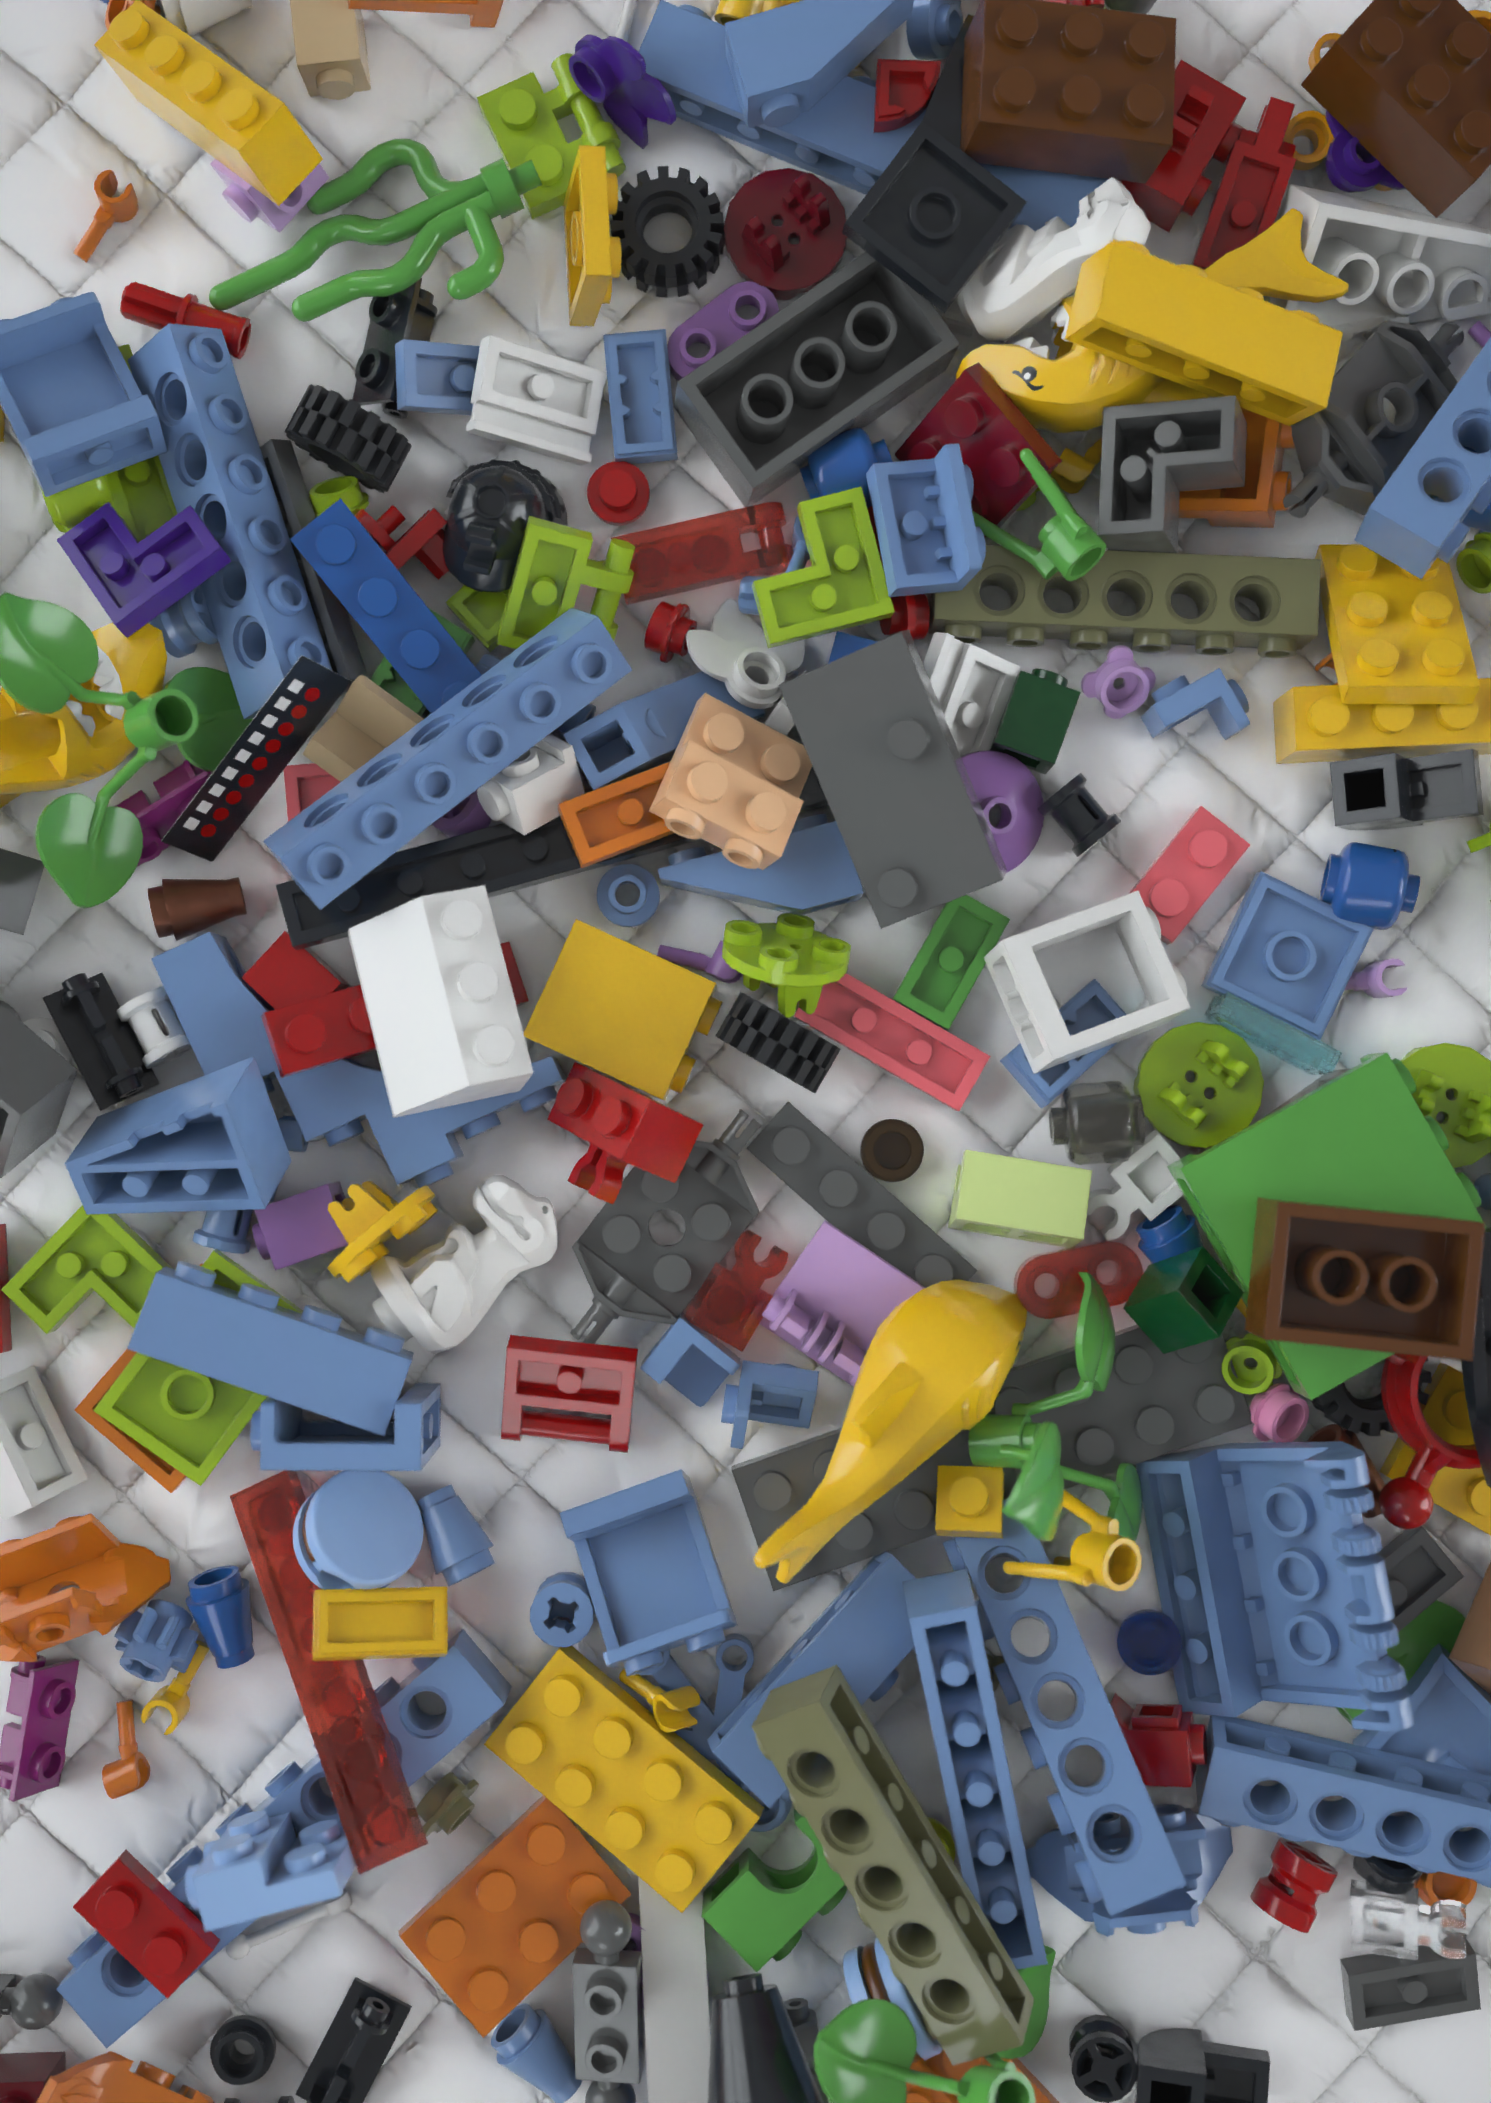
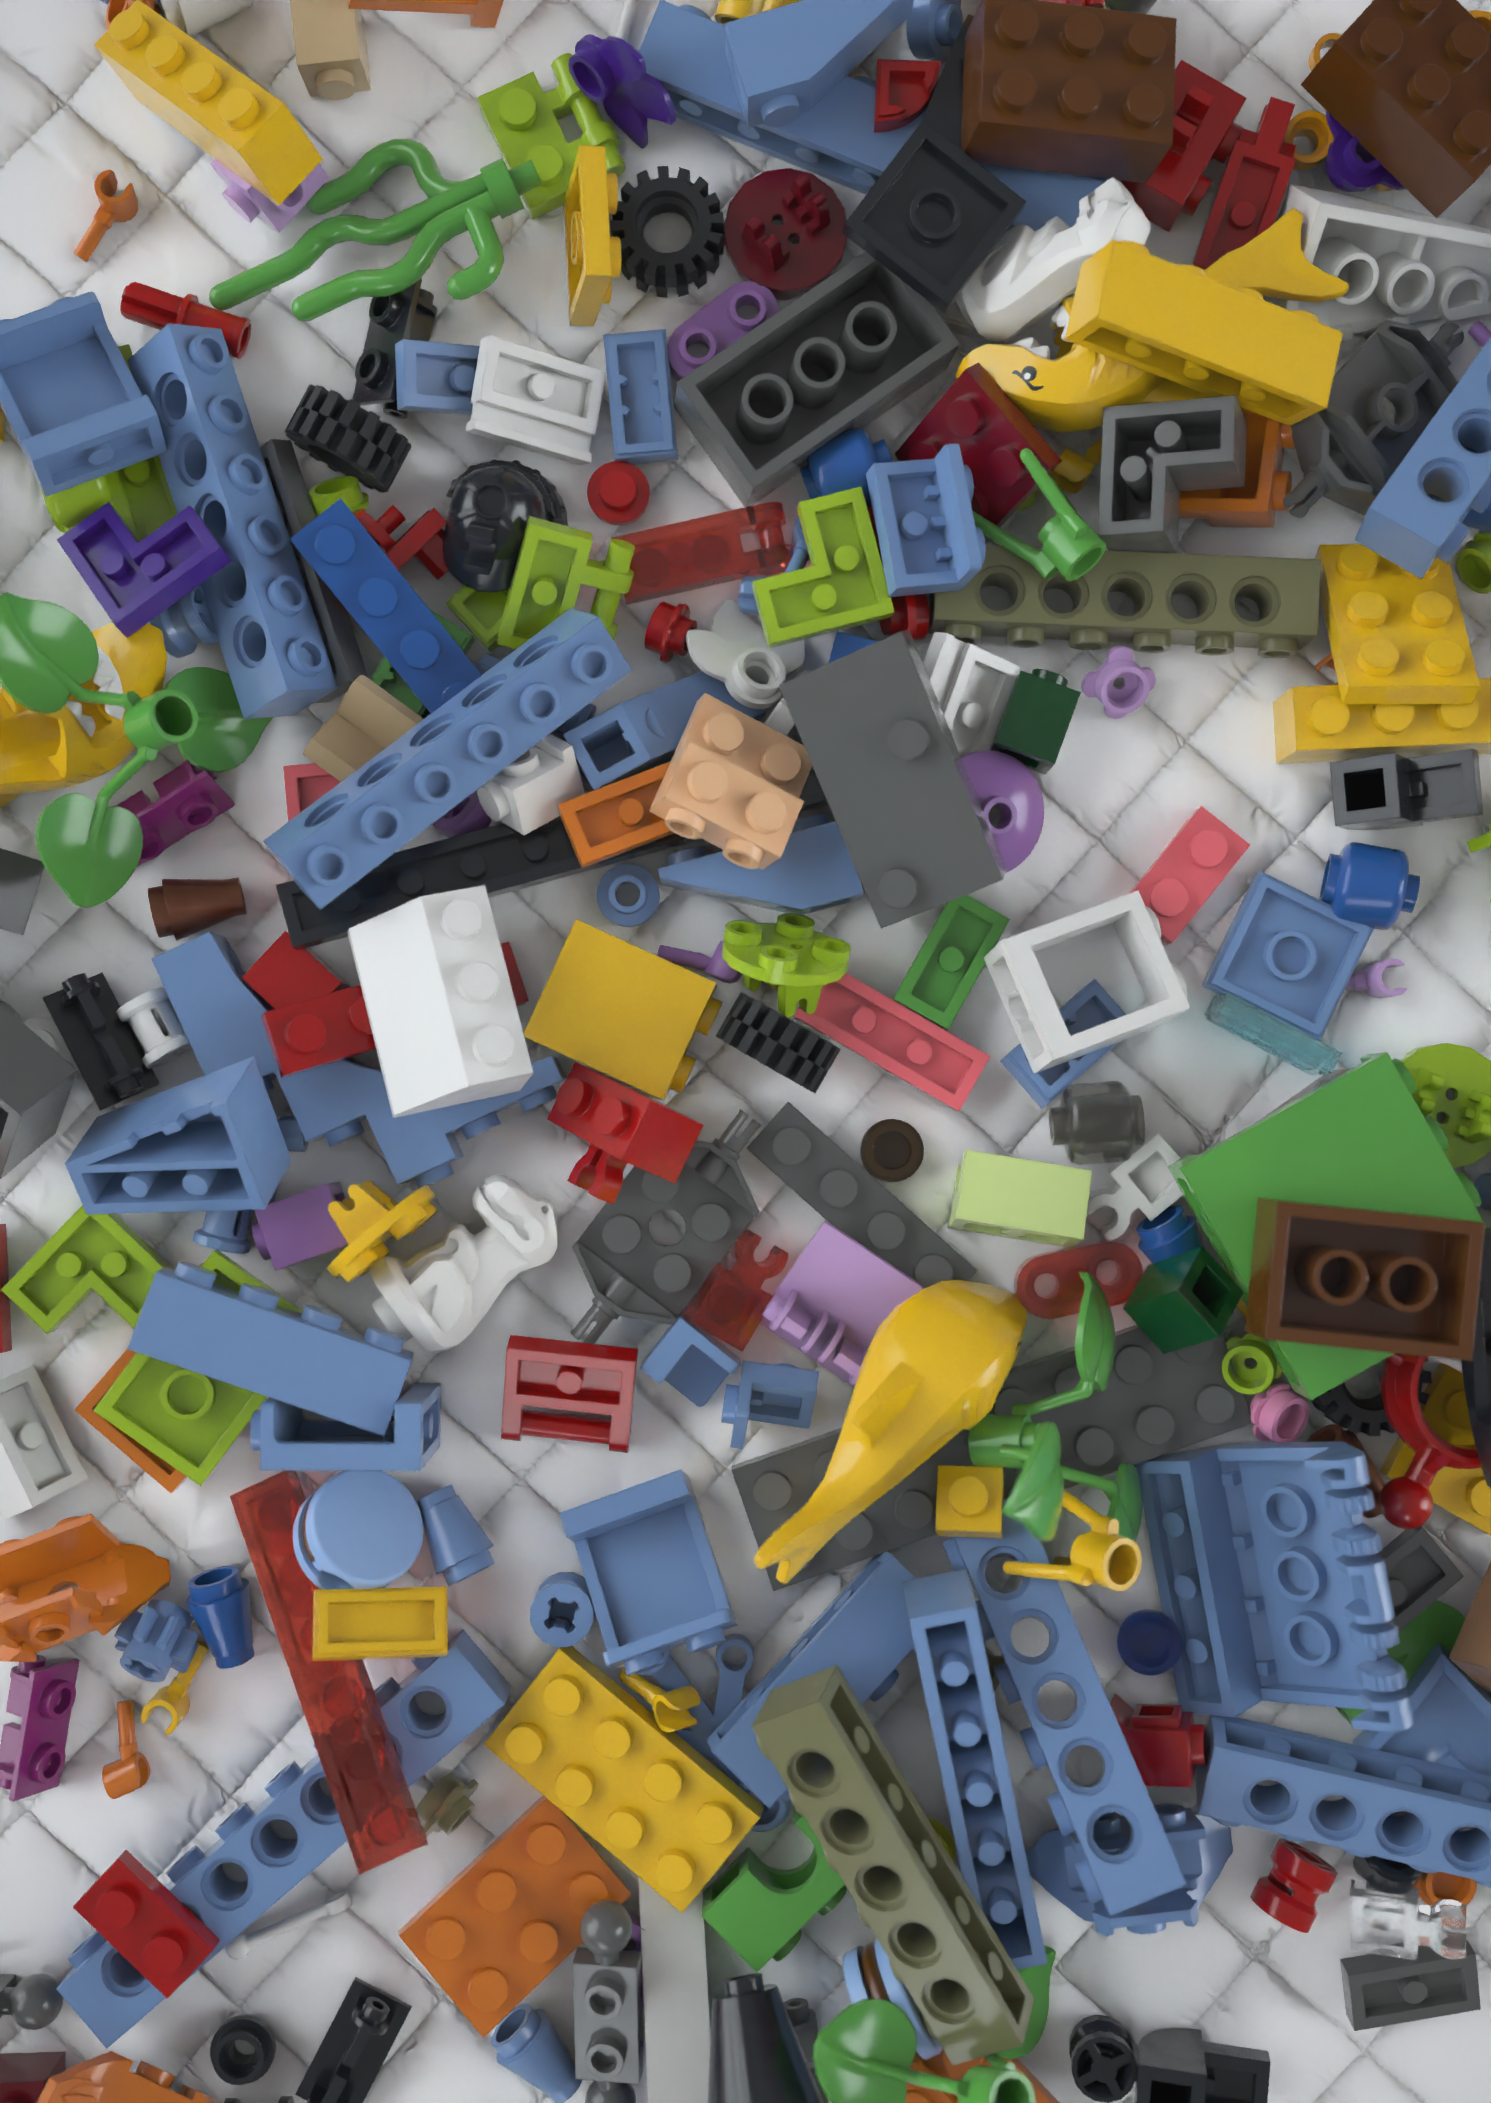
black sticker [161,655,351,862] -> none
light blue plate [185,1811,366,1932] -> none
black bush [1038,773,1121,857] -> none
lime plate [1133,1022,1264,1148] -> none
medium blue bracket [1141,668,1250,740] -> none

